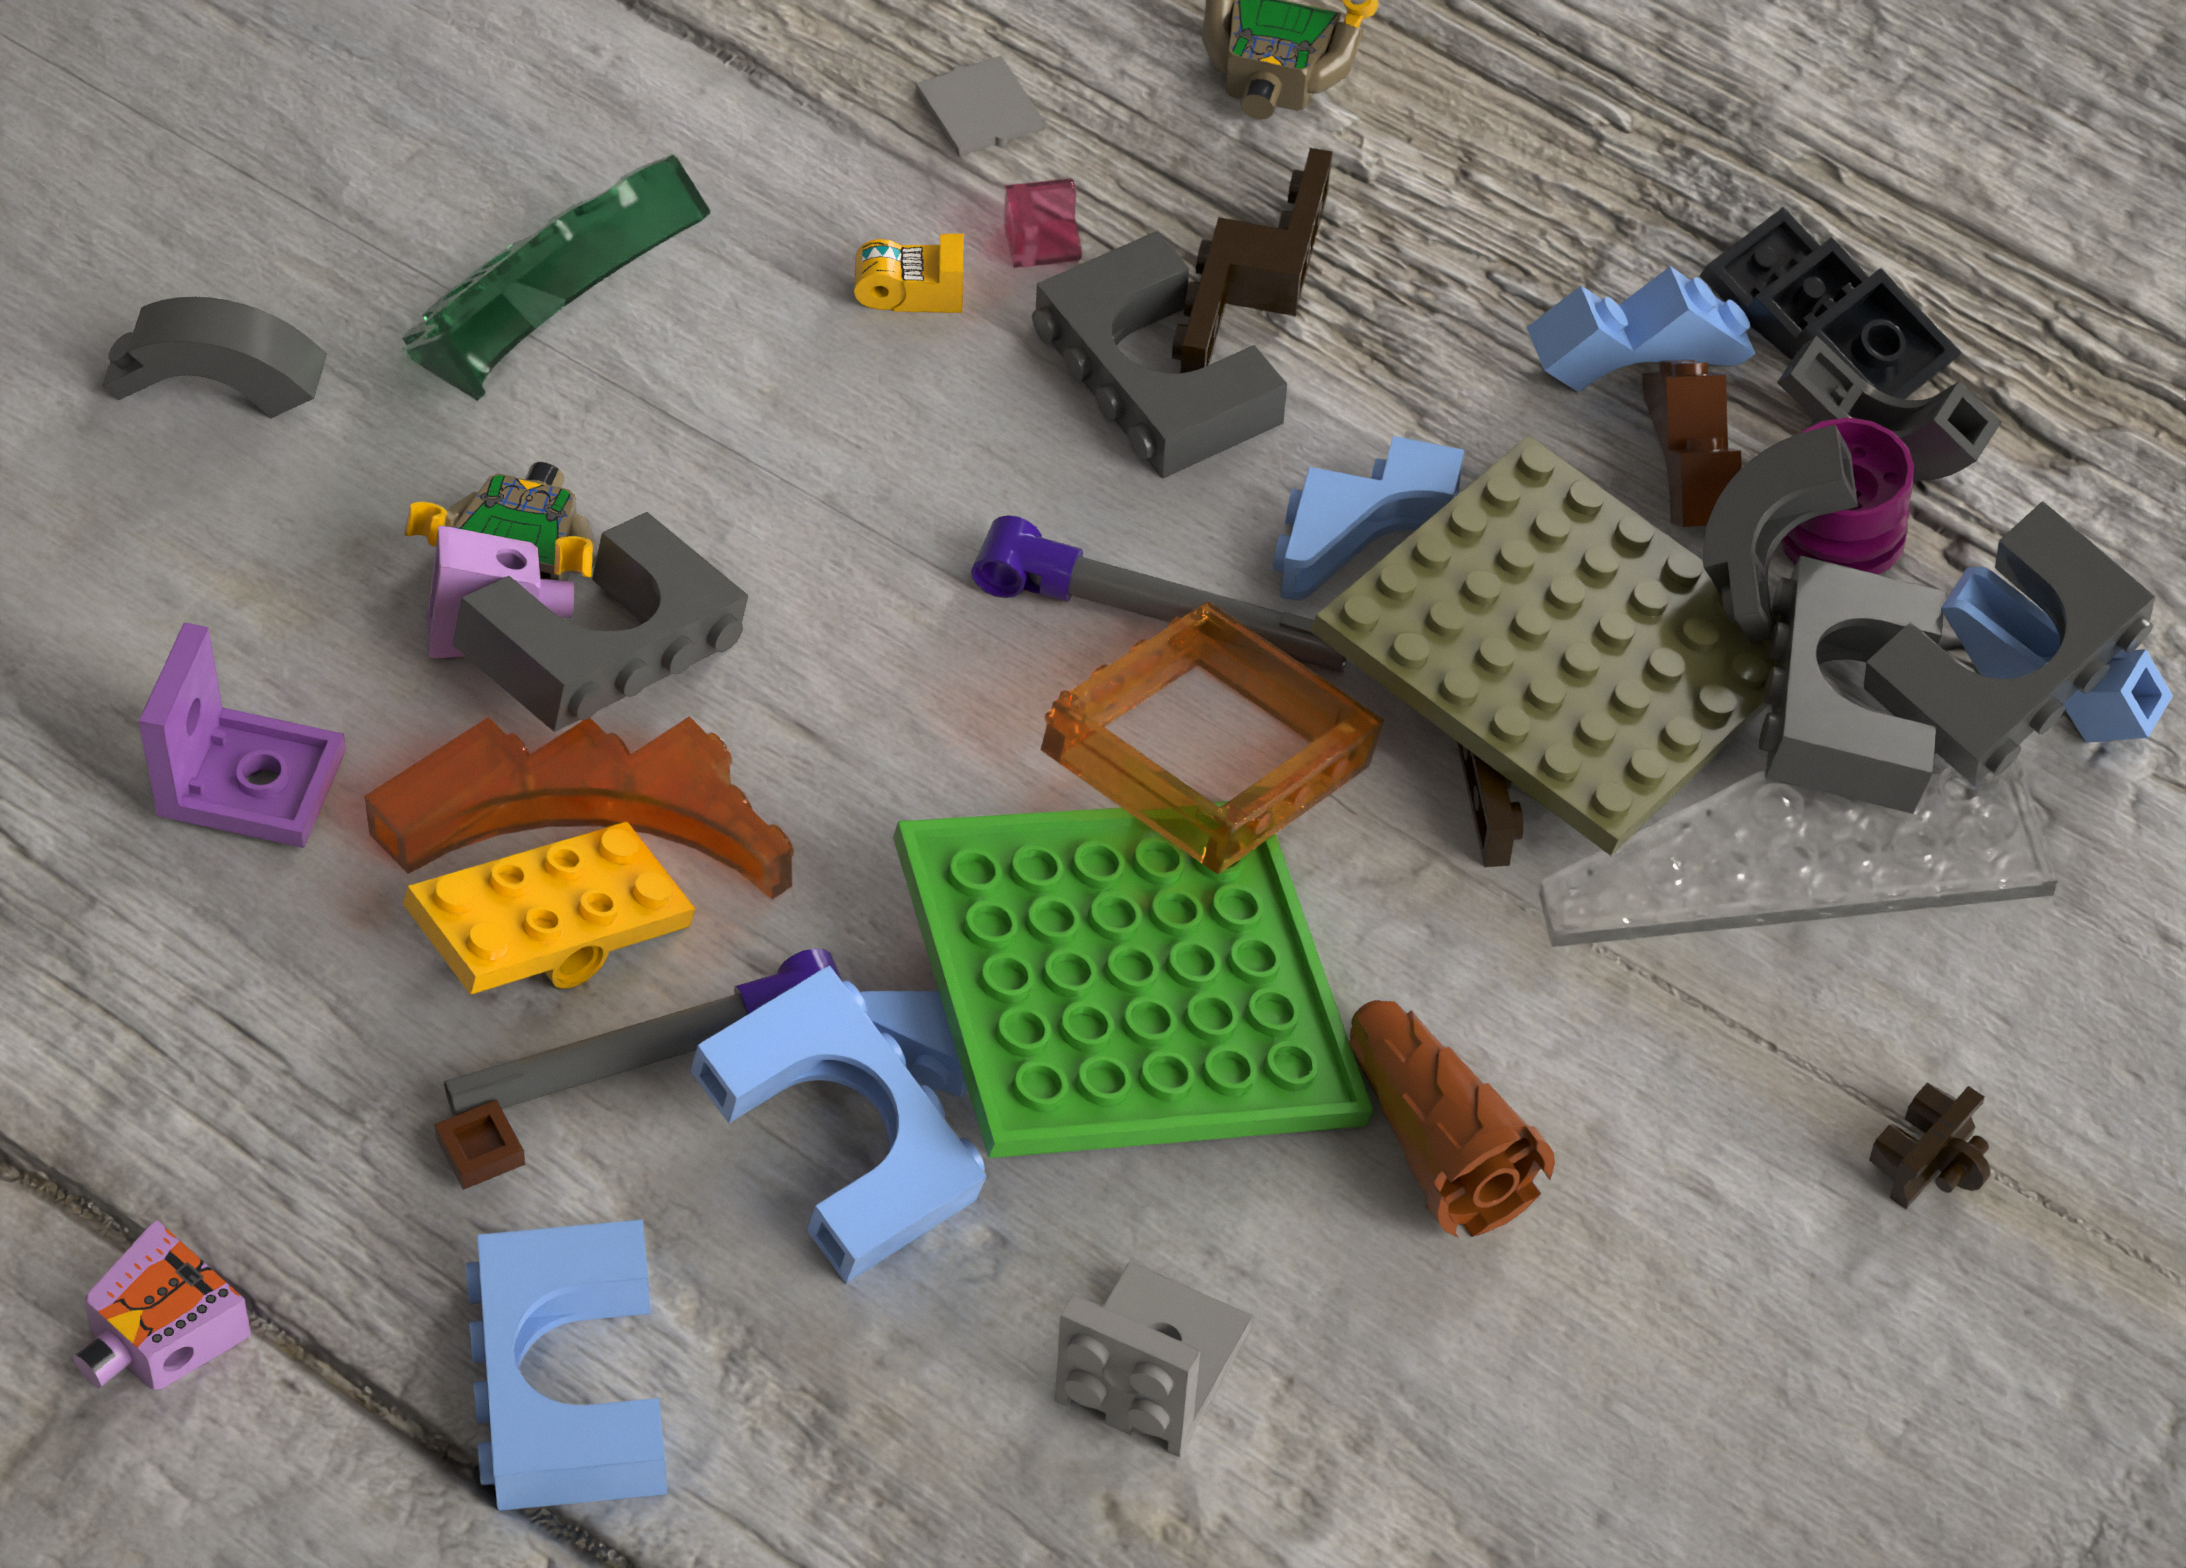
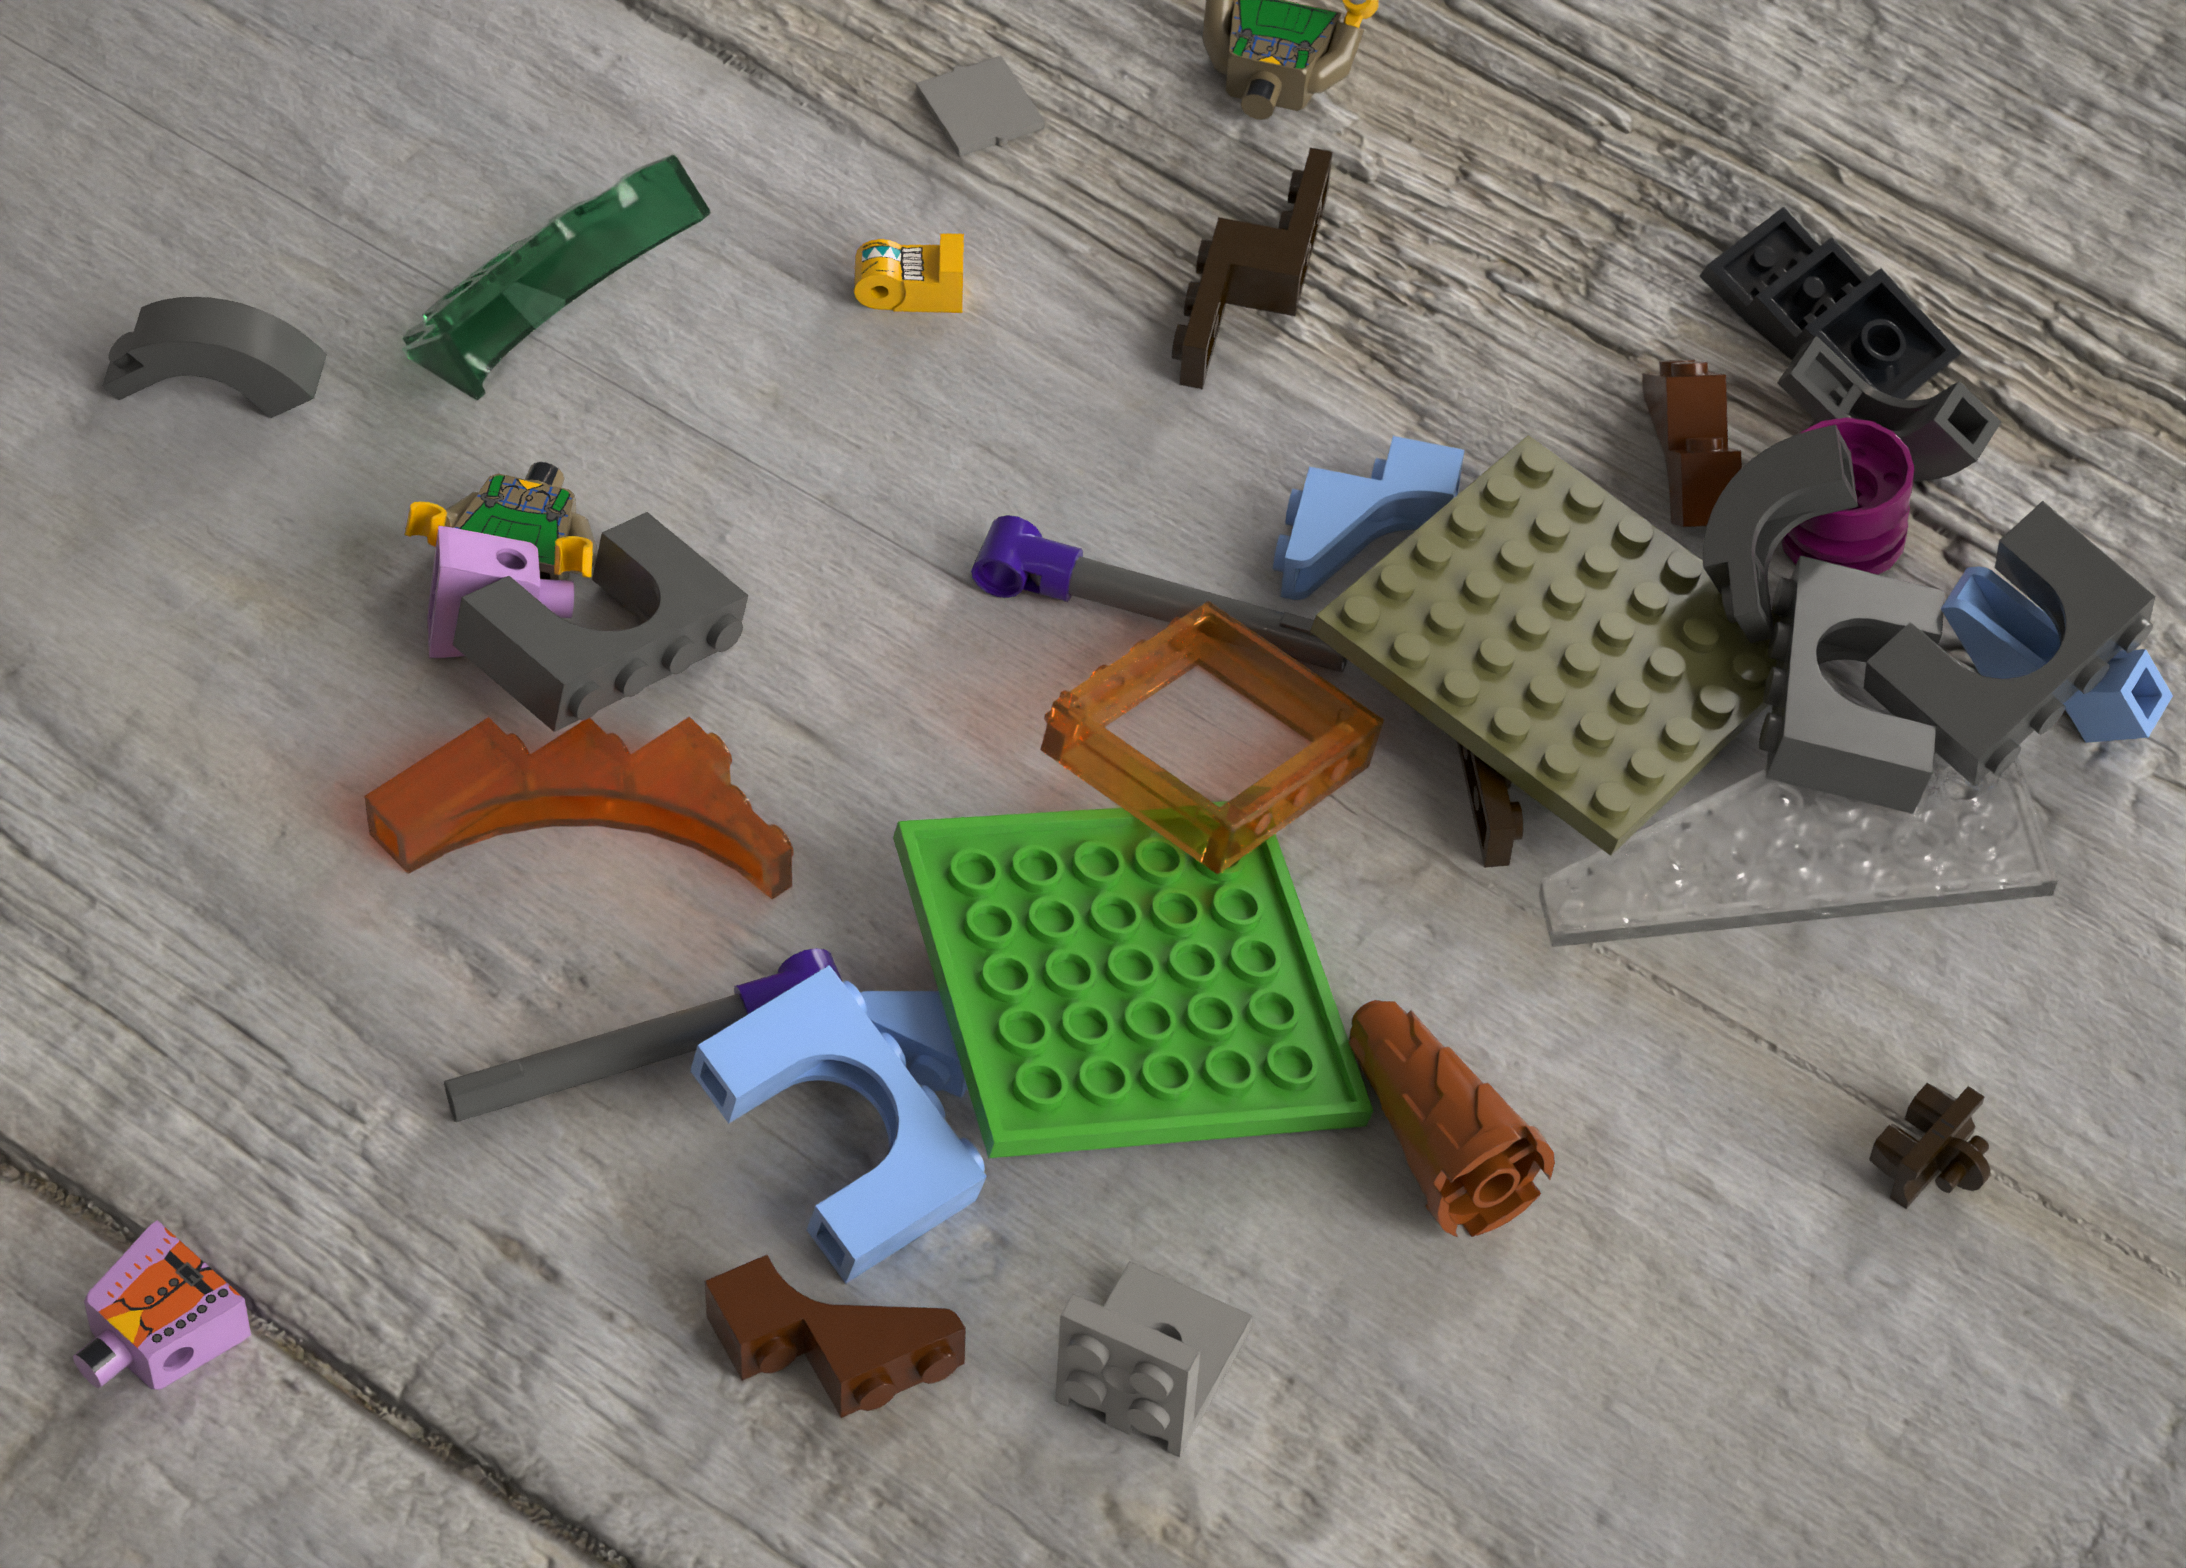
medium lavender bracket [139,622,346,848] -> none
yellow plate [403,822,696,995] -> none
reddish brown plate [434,1099,525,1190] -> none
light blue arch [466,1219,667,1511] -> none
clear pink panel [1004,179,1082,268] -> none
dark grey arch [1032,231,1287,479] -> none
light blue arch [1526,266,1756,392] -> none
none -> reddish brown arch [705,1255,966,1418]

